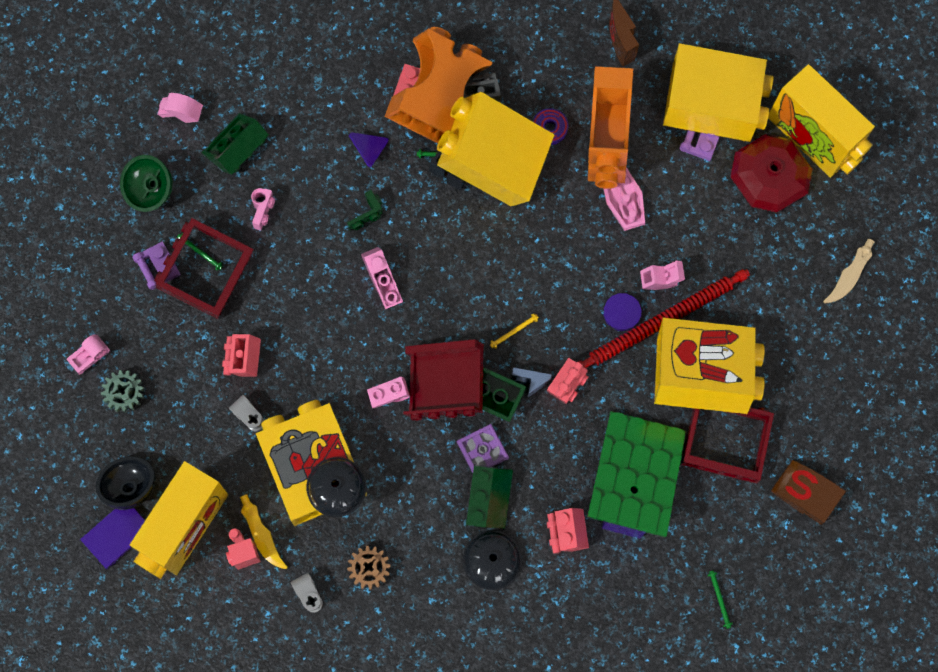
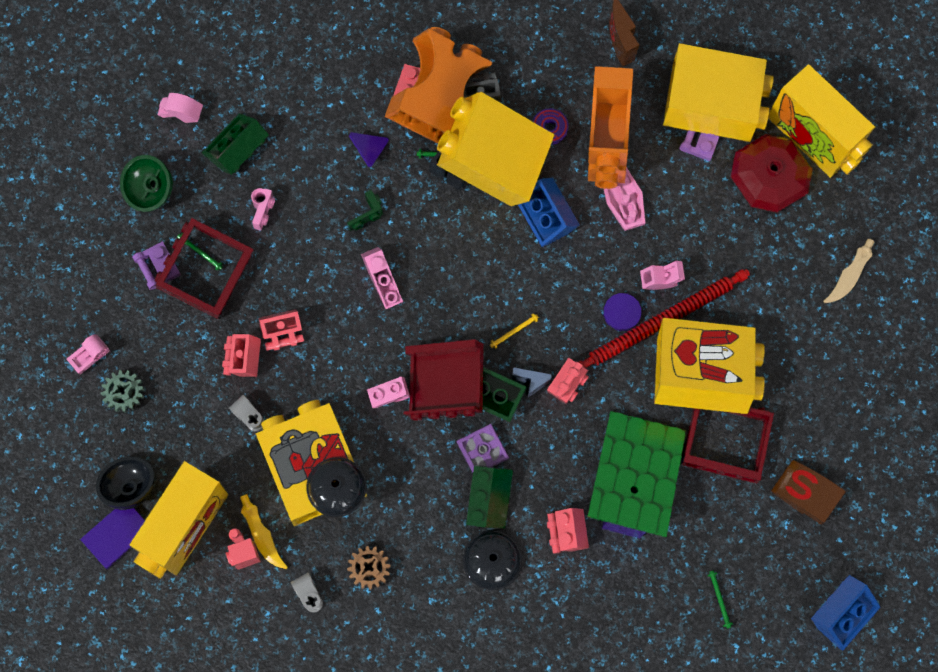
none -> coral brick [258,309,304,351]
none -> blue slope [518,178,580,247]
none -> blue slope [811,575,880,651]

